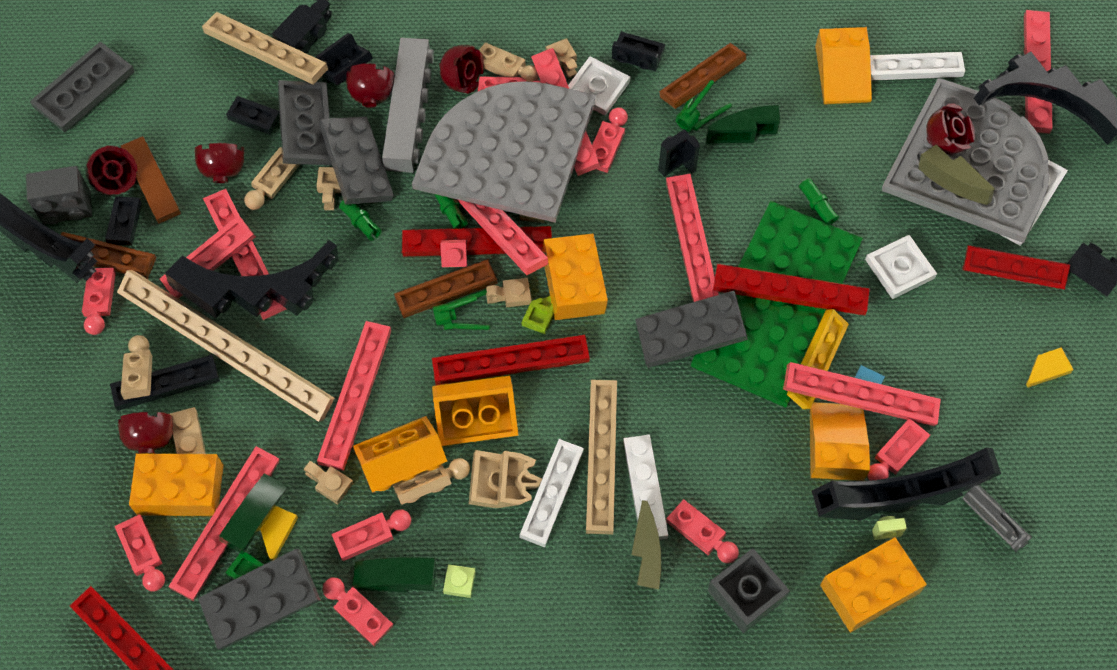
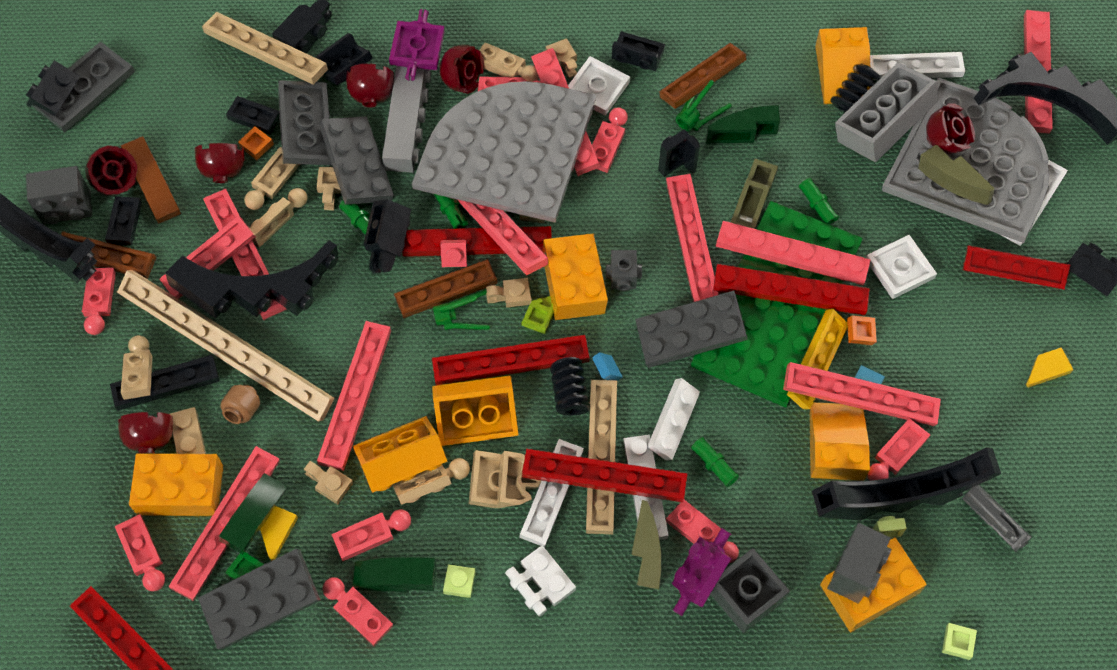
none -> black bracket [26,60,80,116]
none -> medium nougat head [220,385,260,424]
none -> orange plate [238,127,274,160]
none -> tan plate [250,188,308,248]
none -> black hinge [363,199,411,273]
none -> magenta plate [389,9,445,81]
none -> white plate [505,545,576,617]
none -> red plate [522,449,687,503]
none -> black piece [550,357,590,416]
none -> dark azure tile [592,352,623,381]
none -> dark grey brick [606,250,642,291]
none -> white plate [647,378,700,460]
none -> magenta plate [672,528,731,616]
none -> green pin [691,437,739,487]
none -> coral plate [716,221,871,286]
none -> olive slope [730,159,778,229]
none -> dark grey brick [827,523,892,604]
none -> black piece [830,64,882,113]
none -> light grey brick [835,62,938,163]
none -> orange plate [847,315,877,345]
none -> yellowish green plate [942,623,977,660]

